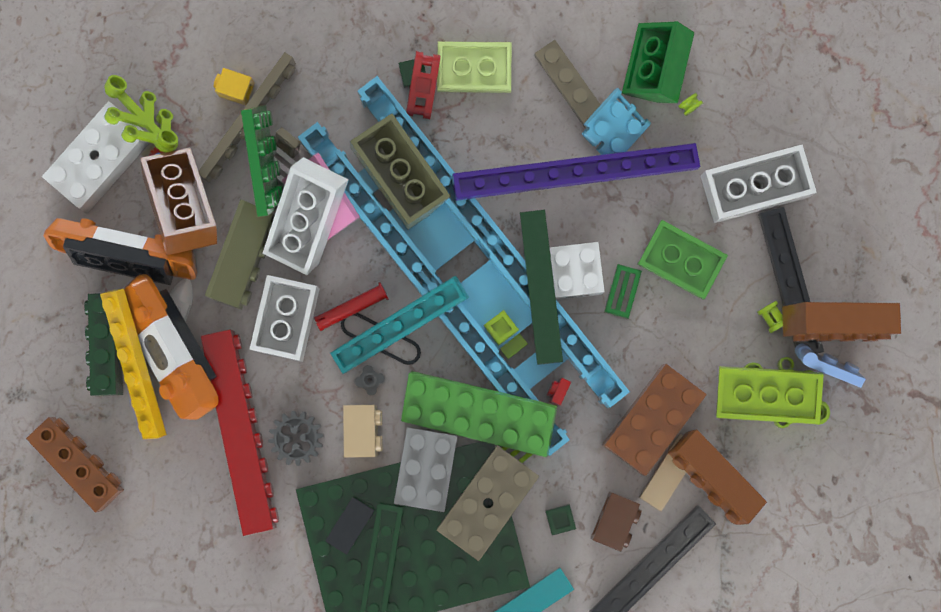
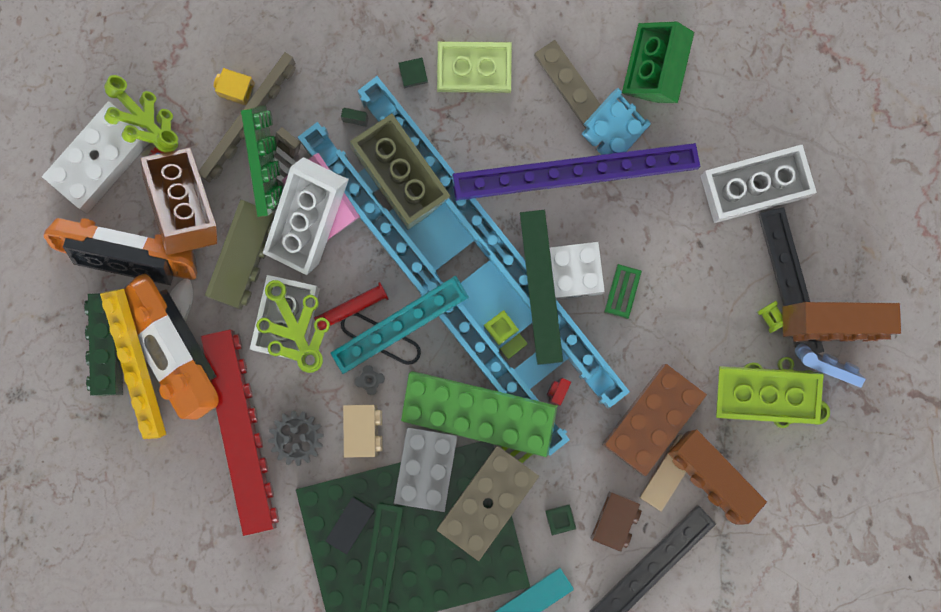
dark orange brick [26,417,124,513] -> none
red plate [406,51,441,119] -> none
bright green plate [637,220,728,300] -> none
lime bush [678,93,703,116] -> none
none -> lime plant [256,280,330,373]
none -> dark green tile [341,108,369,127]

